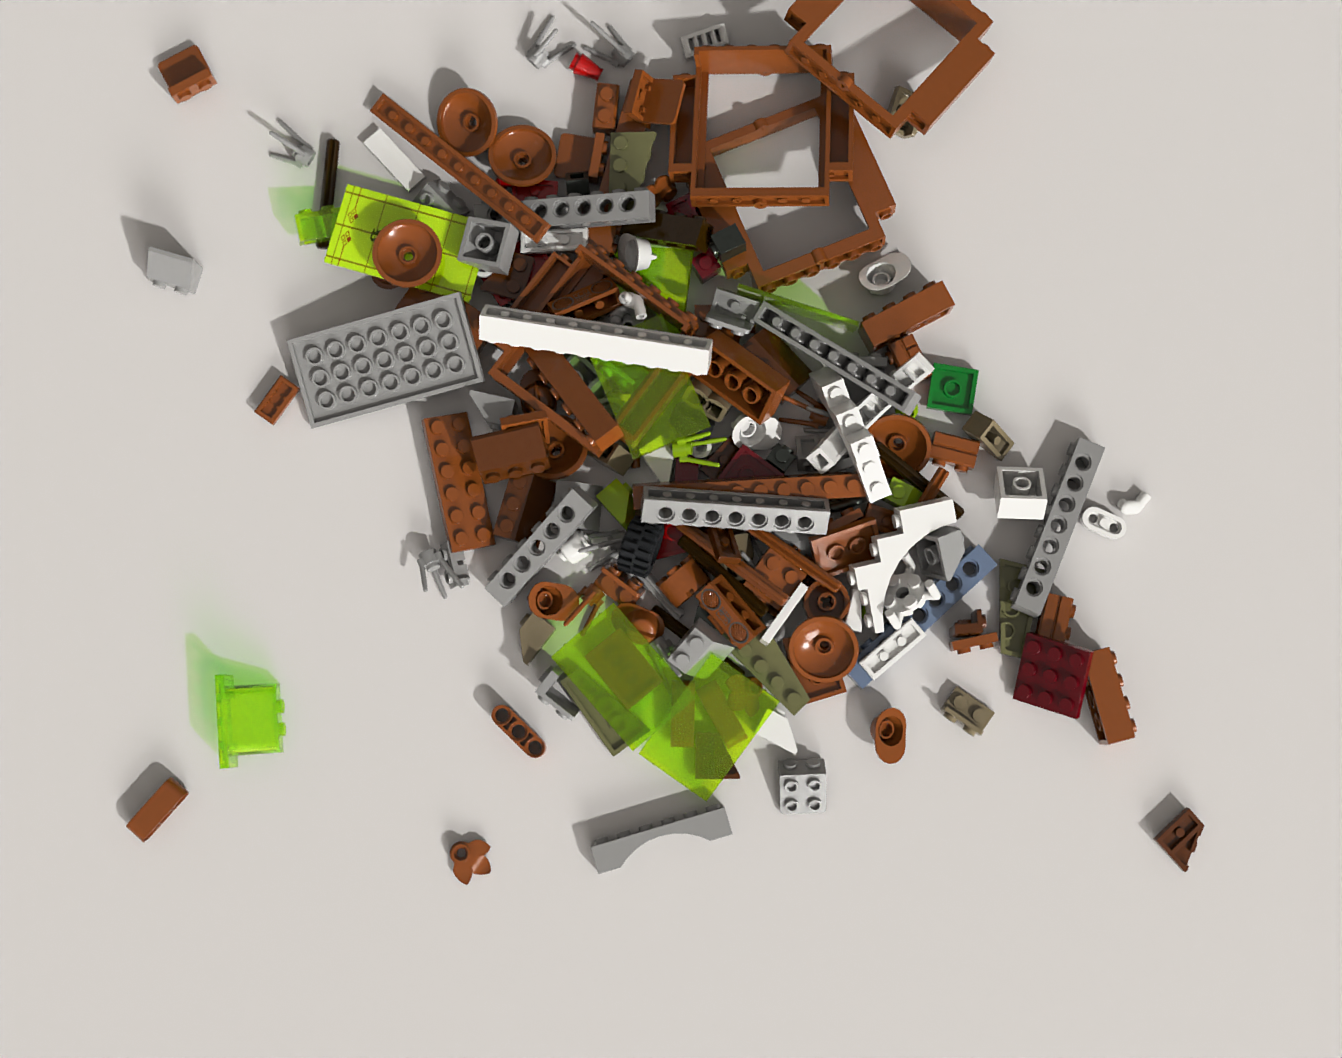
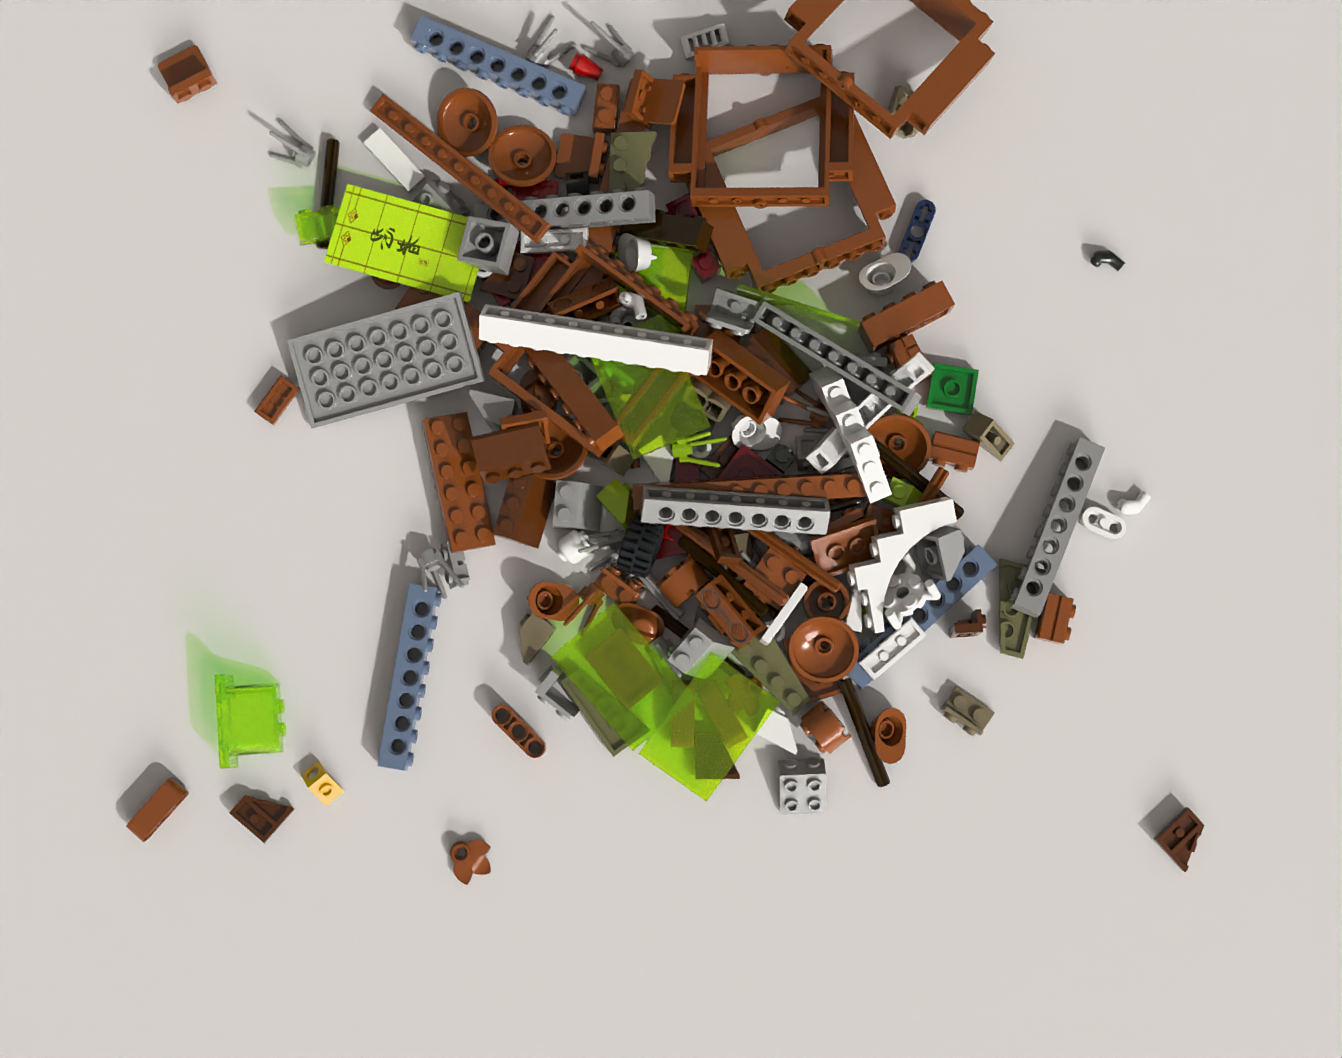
light grey slope [147,246,203,295] -> none
dark orange dish [372,219,442,288] -> none
light grey brick [485,486,599,607] -> none
light grey arch [591,804,732,874] -> none
dark orange plate [646,175,678,208] -> none
pearl dark grey brick [709,223,746,263] -> none
dark orange plate [949,632,999,655] -> none
white brick [993,466,1048,520] -> none
dark red plate [1012,632,1094,719] -> none
dark orange brick [1085,647,1137,745] -> none
none -> reddish brown wing [229,795,295,844]
none -> yellow bracket [301,761,343,805]
none -> sand blue brick [377,583,442,771]
none -> sand blue brick [410,15,586,116]
none -> dark orange brick [800,700,852,754]
none -> dark brown axle [839,678,890,787]
none -> dark blue beam [898,200,936,263]
none -> pearl dark grey arm [1090,250,1125,271]

